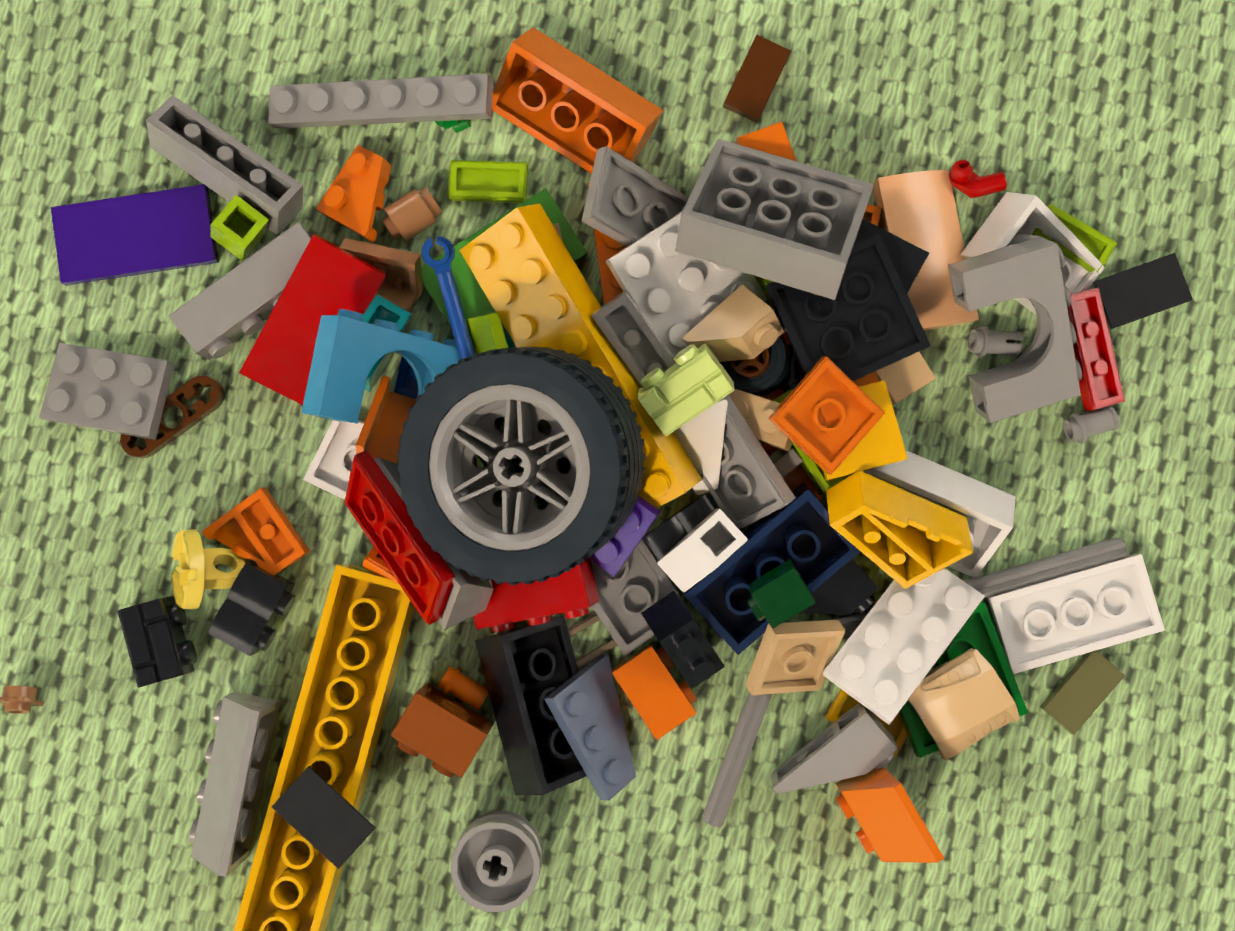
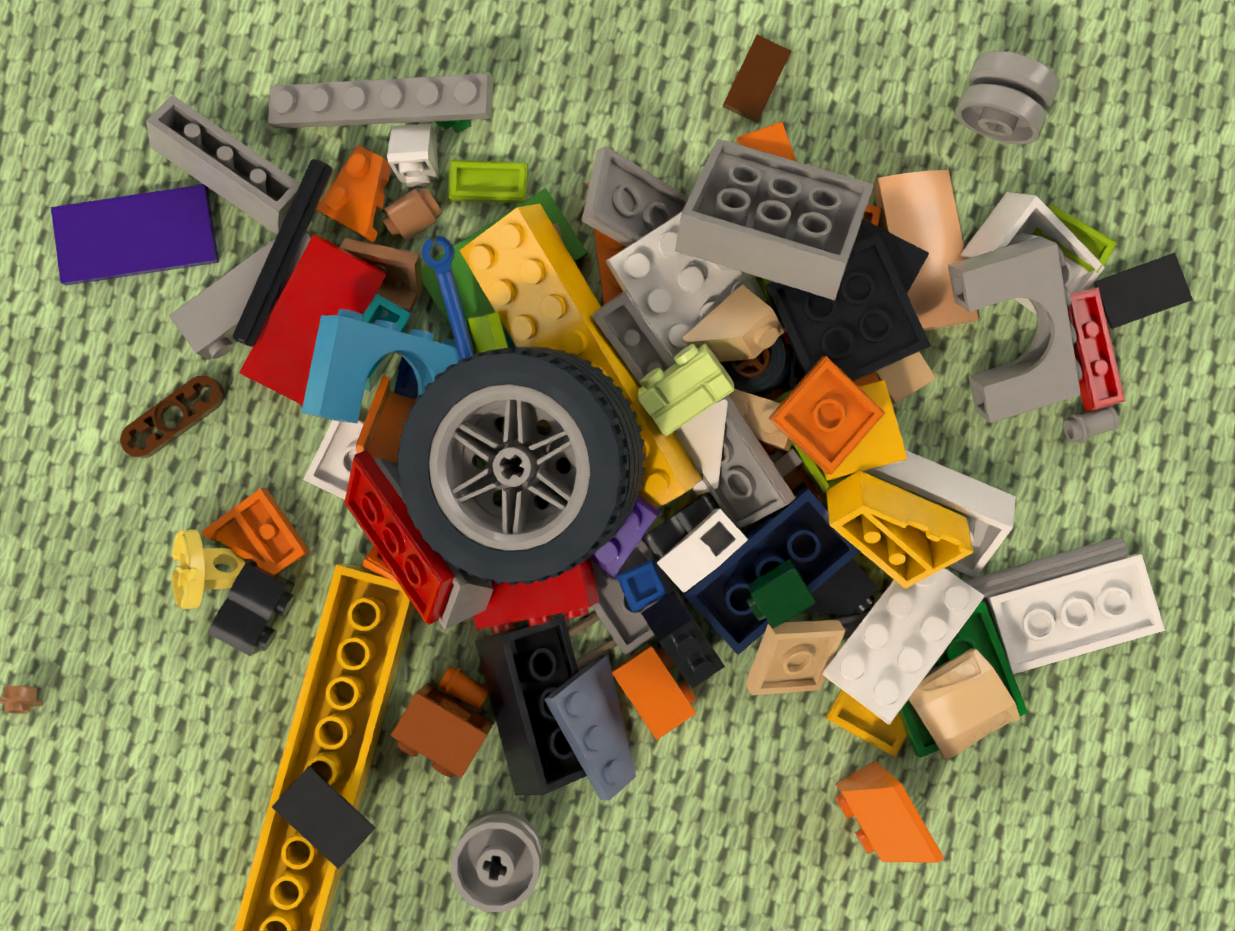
light grey plate [39,343,175,440] -> none
black brick [117,596,197,688] -> none
light grey slope [189,692,280,877] -> none
lime brick [210,195,269,261] -> none
orange slope [492,27,664,174] -> none
light grey axle [702,692,772,827] -> none
light grey slope [771,703,898,794] -> none
red arm [948,160,1007,198] -> none
light grey pin [968,326,1023,357] -> none
olive tile [1040,650,1125,735] -> none
none -> black axle [233,159,333,347]
none -> white slope [387,124,439,188]
none -> blue tile [616,559,668,612]
none -> light grey wheel [956,51,1060,145]

